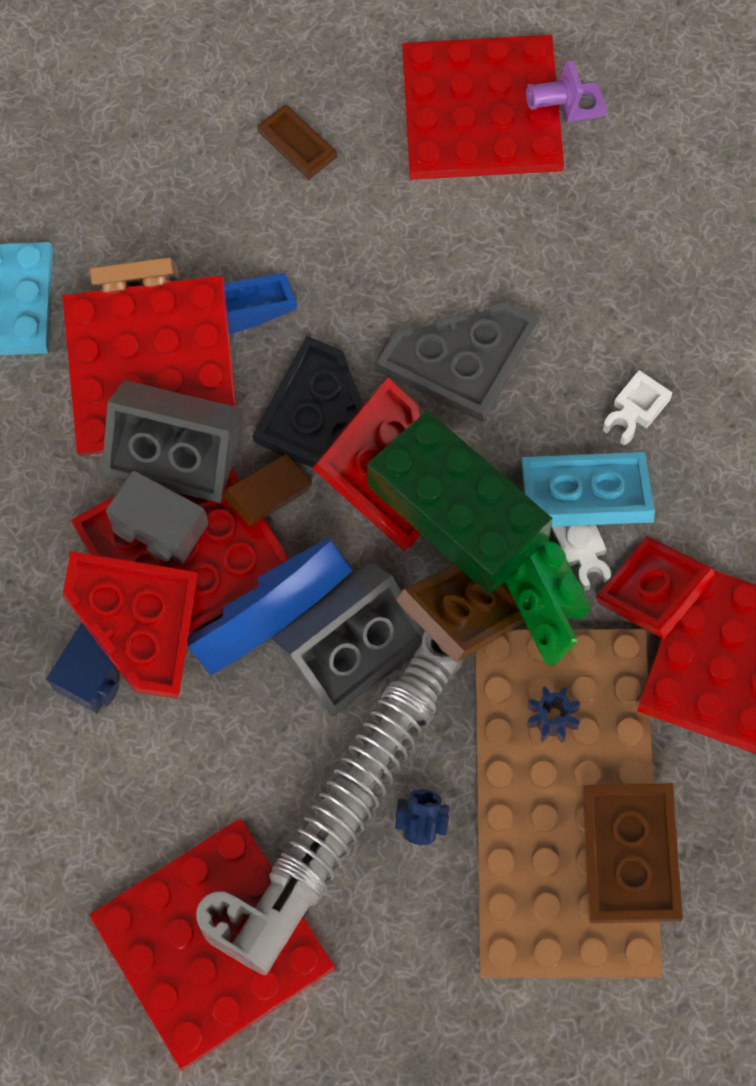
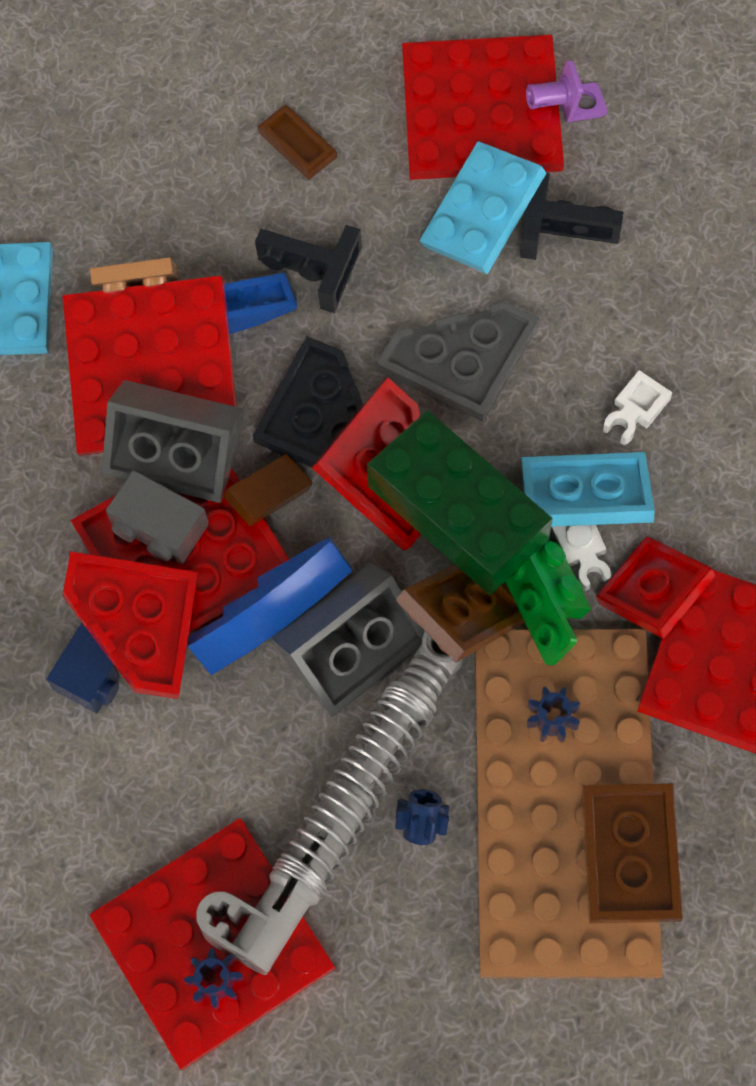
none -> dark blue gear [184,948,244,1009]
none -> black bracket [255,225,362,313]
none -> medium azure plate [419,141,546,274]
none -> black bracket [521,173,624,260]

